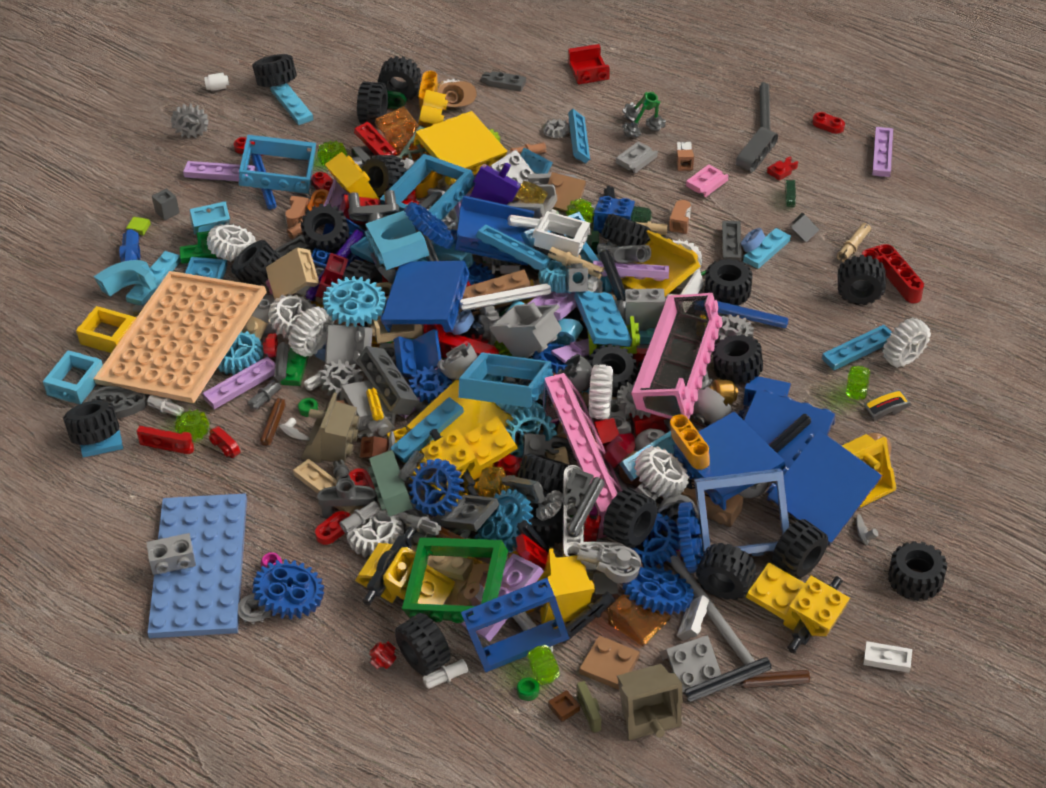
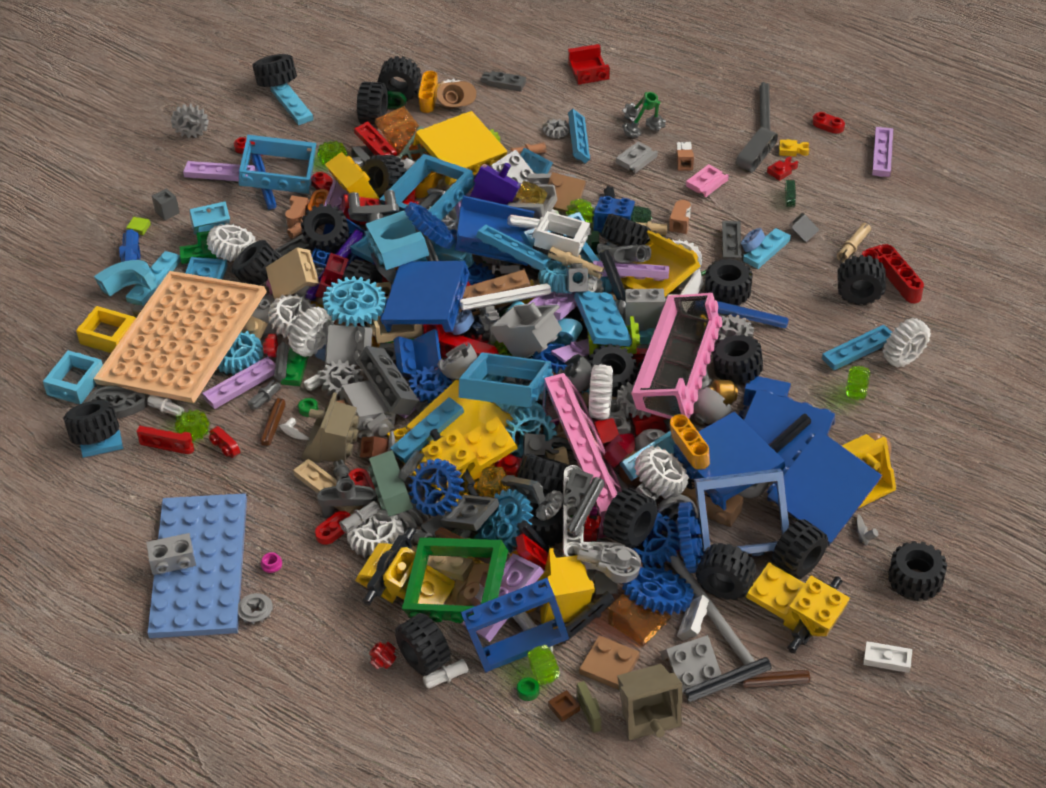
white brick [204,72,229,91] -> none
blue gear [252,559,324,620] -> none
yellow axle [366,388,384,421] -> none
light grey axle [406,514,441,535] -> none
yellow brick [418,90,448,127] -> none
slope [864,390,911,421] -> none
none -> yellow plate [779,139,809,157]

